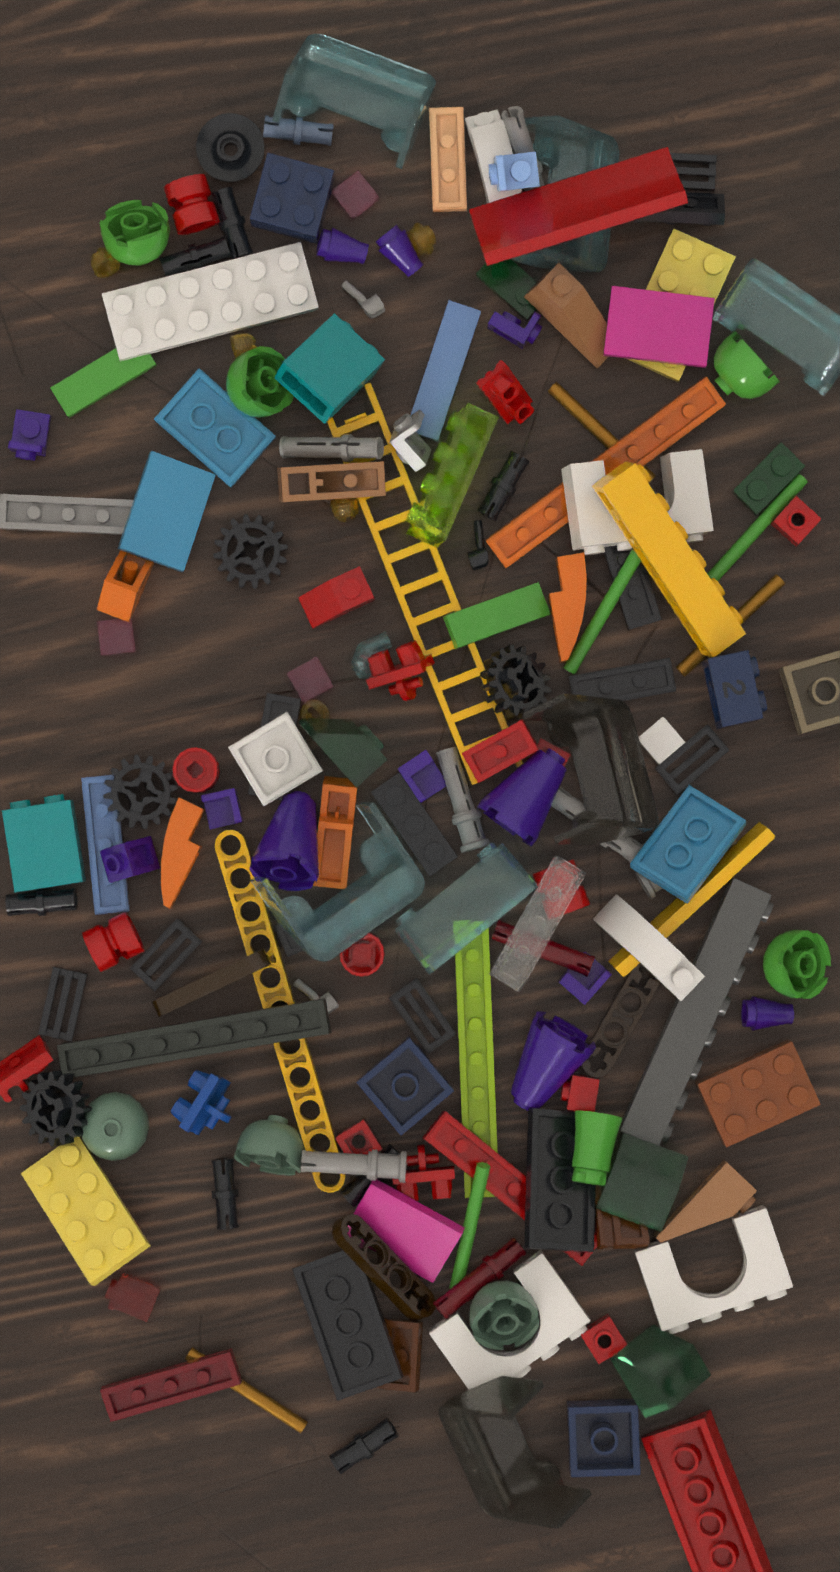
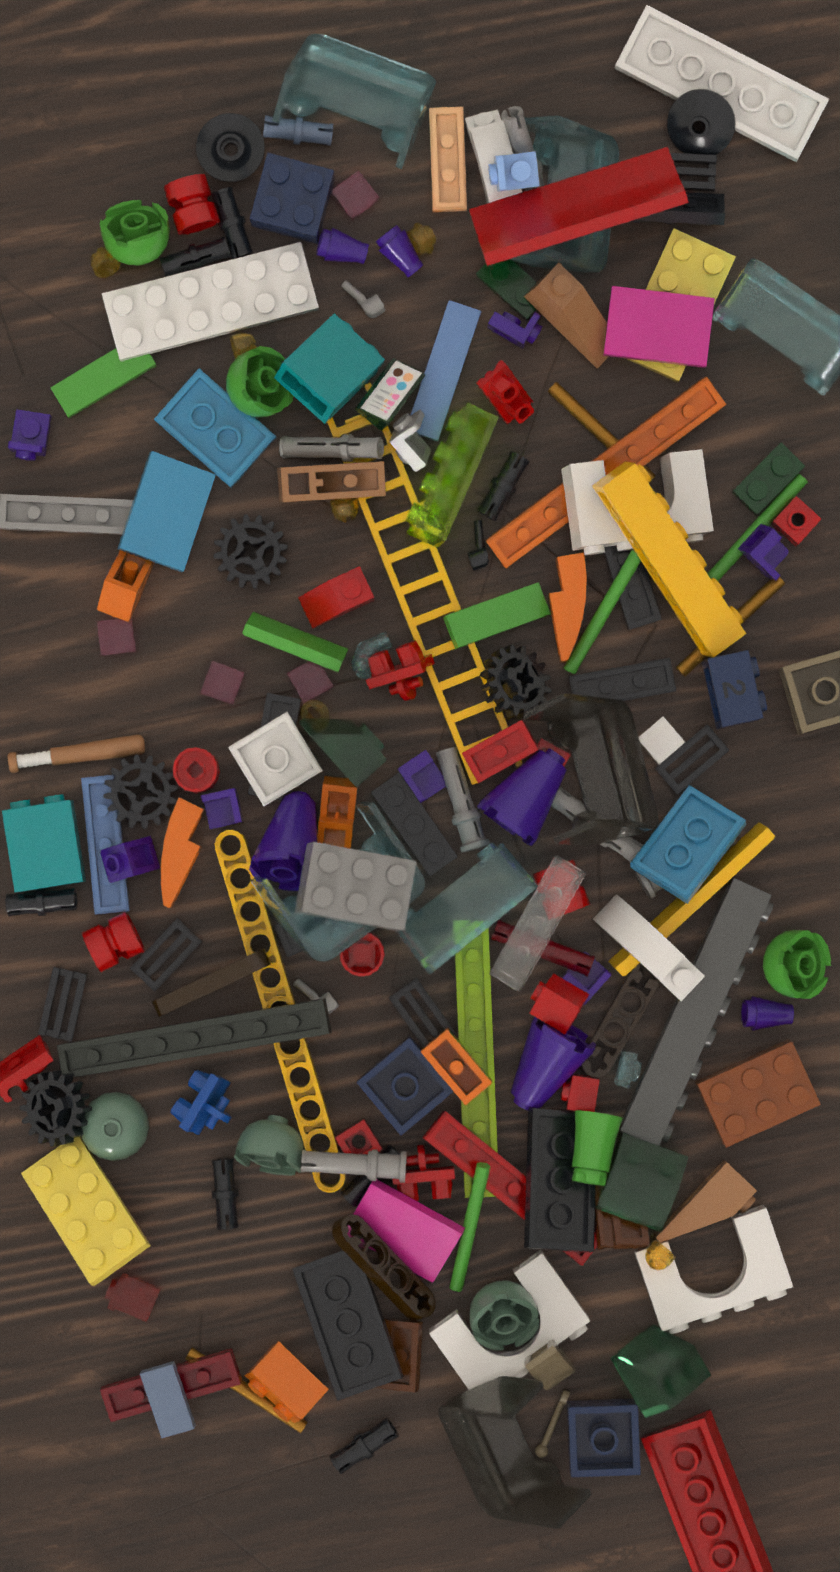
dark red pin [433,1238,527,1320] -> none
red plate [581,1313,628,1364] -> none
bright green cylinder [714,330,780,399] -> none
none -> medium nougat piece [8,734,145,773]
none -> sand blue tile [140,1361,196,1438]
none -> clear pink tile [200,661,245,705]
none -> bright green tile [242,612,348,672]
none -> orange brick [244,1342,329,1423]
none -> light grey brick [295,842,417,931]
none -> slope [355,358,425,431]
none -> orange brick [421,1027,492,1106]
none -> dark tan slope [524,1339,576,1391]
none -> red brick [529,973,589,1034]
none -> dark tan hinge [535,1389,570,1458]
none -> white plate [614,5,829,162]
none -> clear light blue plate [614,1050,642,1088]
none -> clear yellow hinge [645,1240,676,1270]
none -> black dish [667,89,736,155]
none -> dark purple panel [738,524,789,581]

